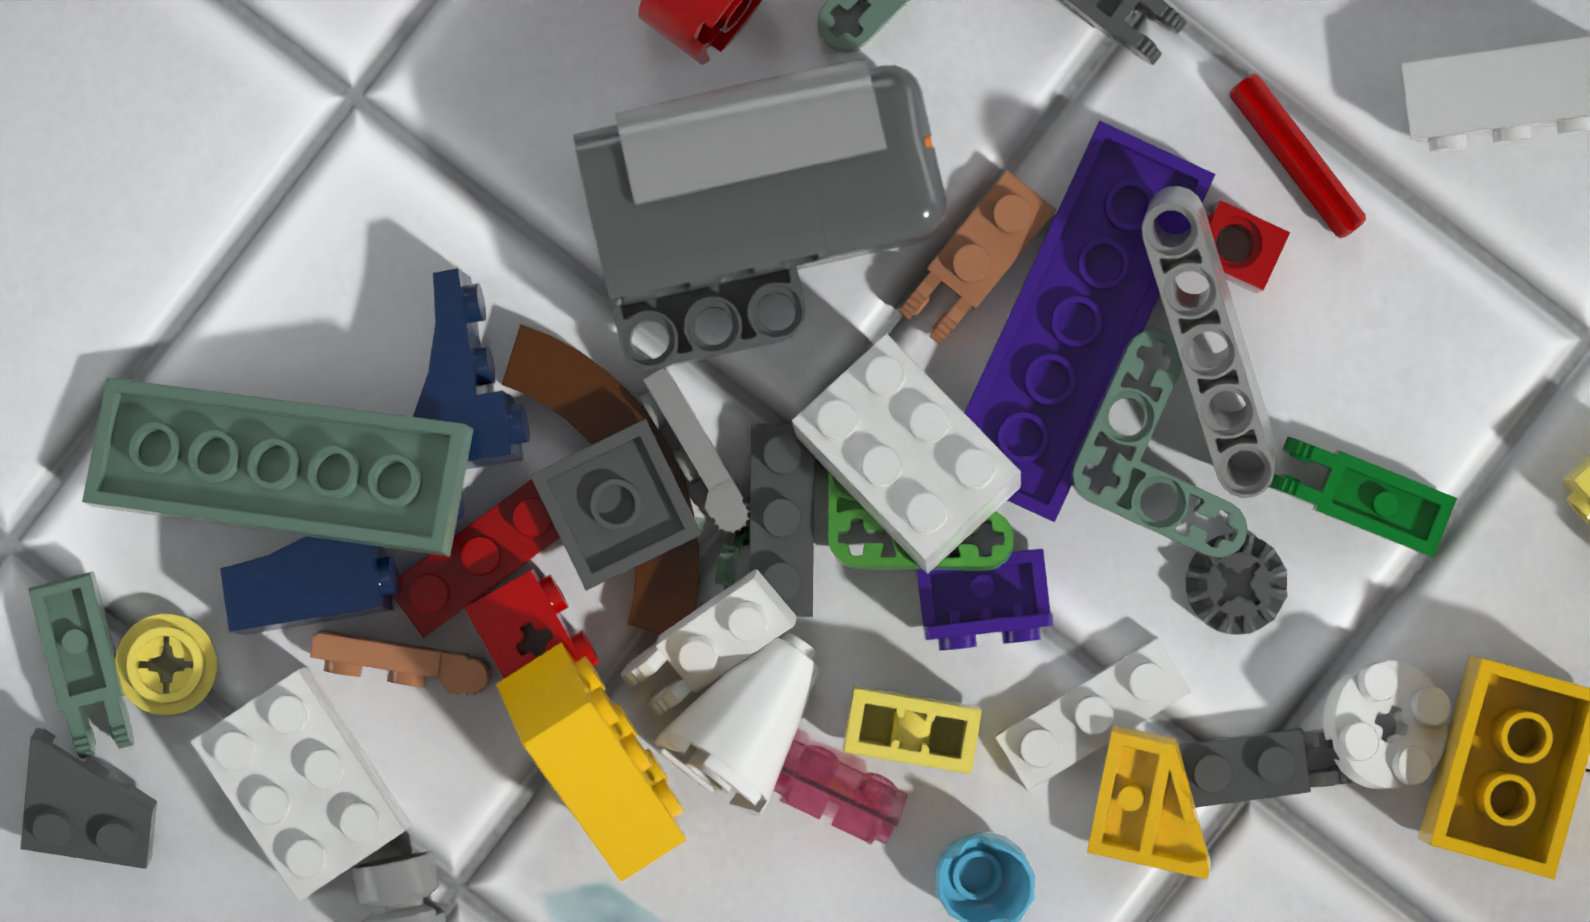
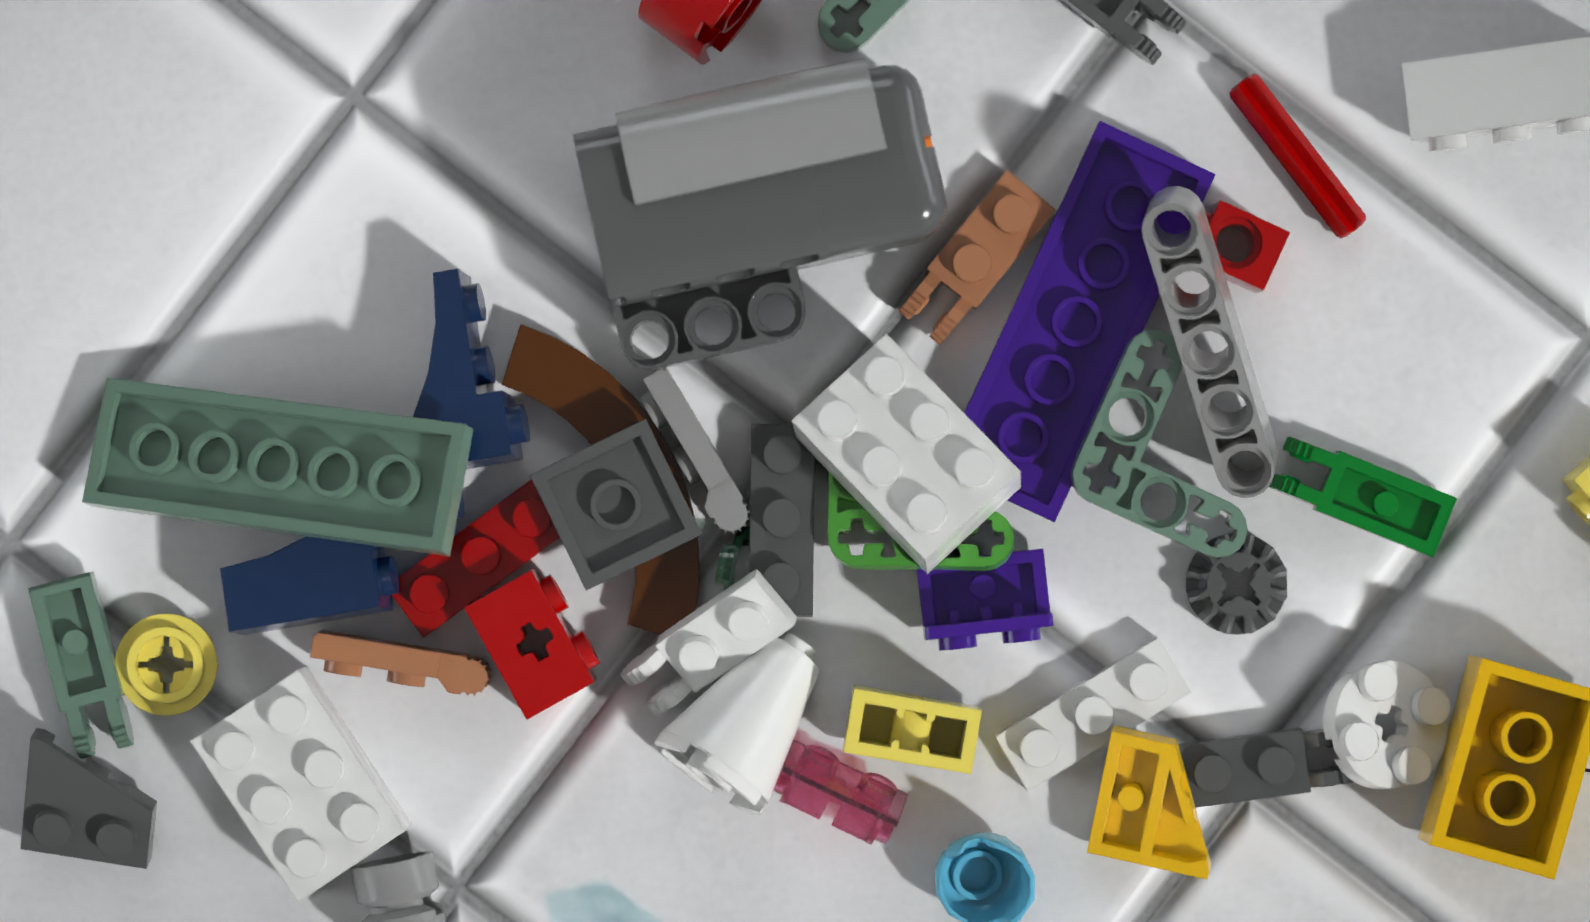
yellow brick [496,642,687,882] -> none

